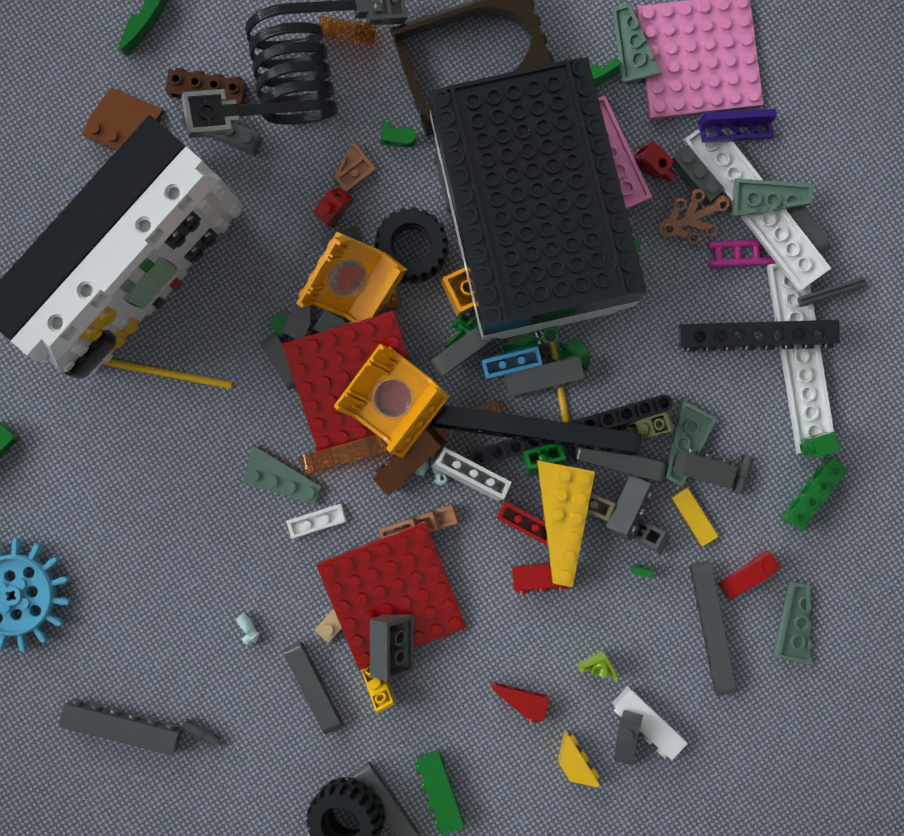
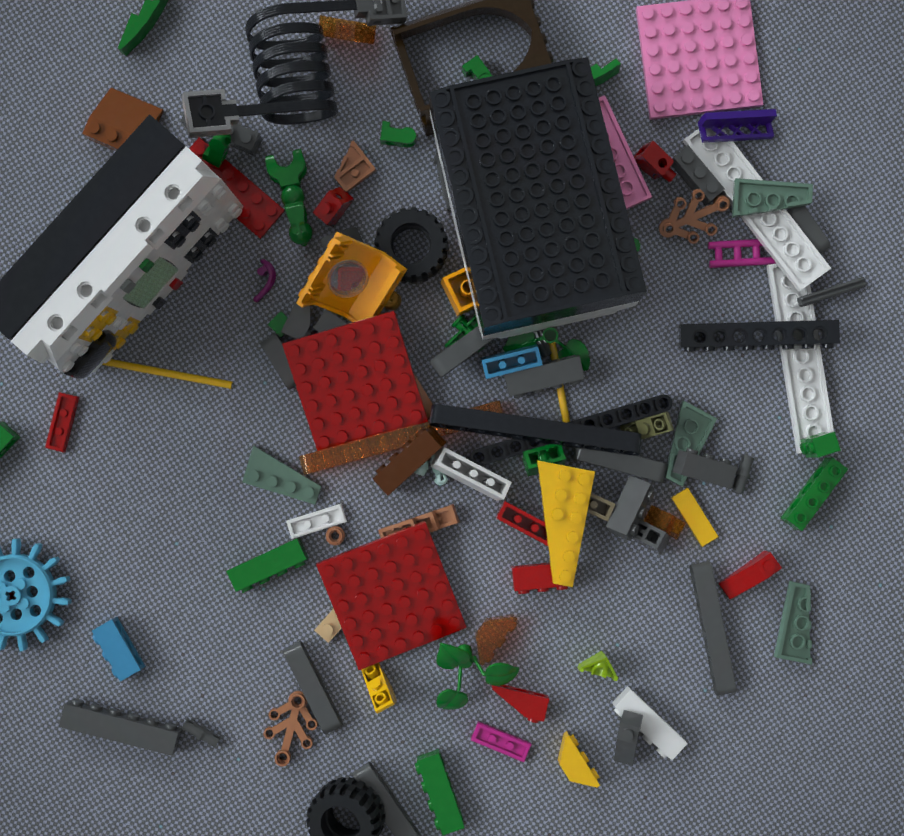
reddish brown brick [165,68,248,106] -> none
light aqua arm [235,612,260,646] -> none
light orange panel [334,344,450,458] -> none
dark grey slope [370,614,414,681] -> none
sand green wing [612,3,661,84] -> none
green tile [630,565,653,578] -> none
none -> red tile [45,392,80,452]
none -> dark azure brick [92,617,146,682]
none -> red plate [189,137,285,239]
none -> green leg [202,134,231,168]
none -> green brick [226,537,309,593]
none -> magenta piece [253,259,276,303]
none -> nougat plant [263,691,318,767]
none -> green piece [265,149,313,246]
none -> nougat plate [326,526,345,545]
none -> green plant [436,643,519,710]
none -> green leg [462,55,492,80]
none -> dark pink tile [471,721,532,762]
none -> clear orange slope [475,614,518,666]
none -> clear orange slope [643,505,686,540]

